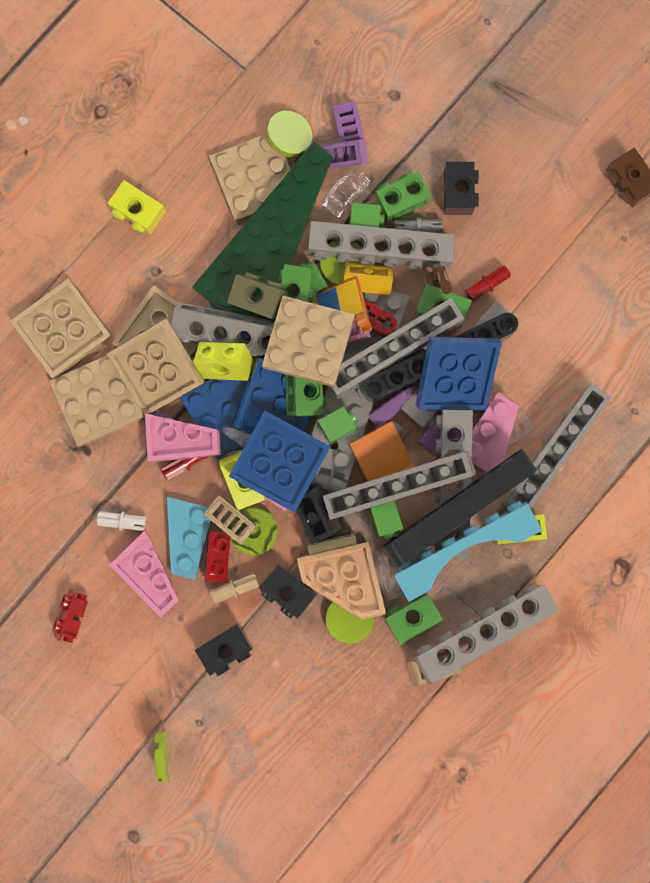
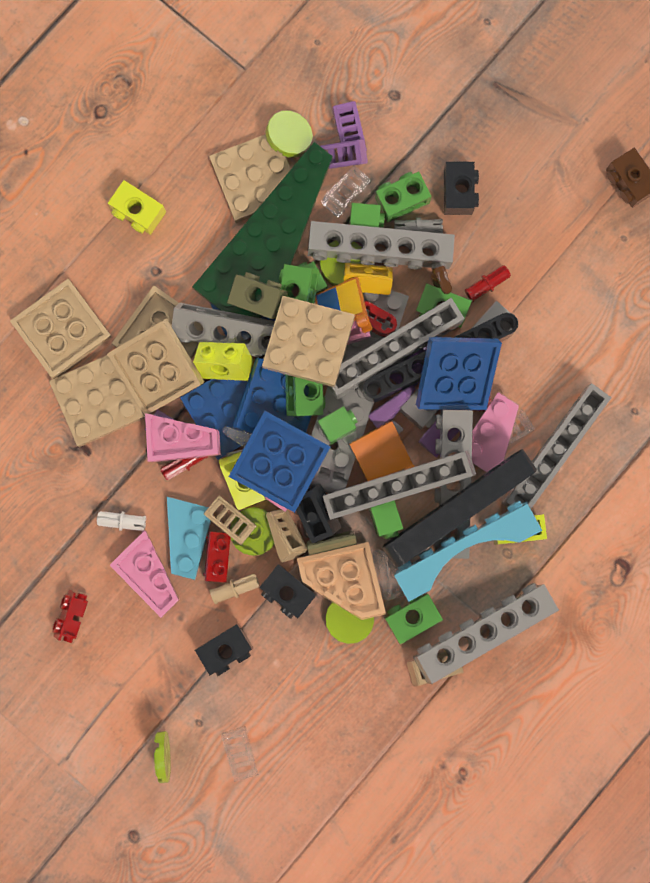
none -> tan slope [266,509,308,562]

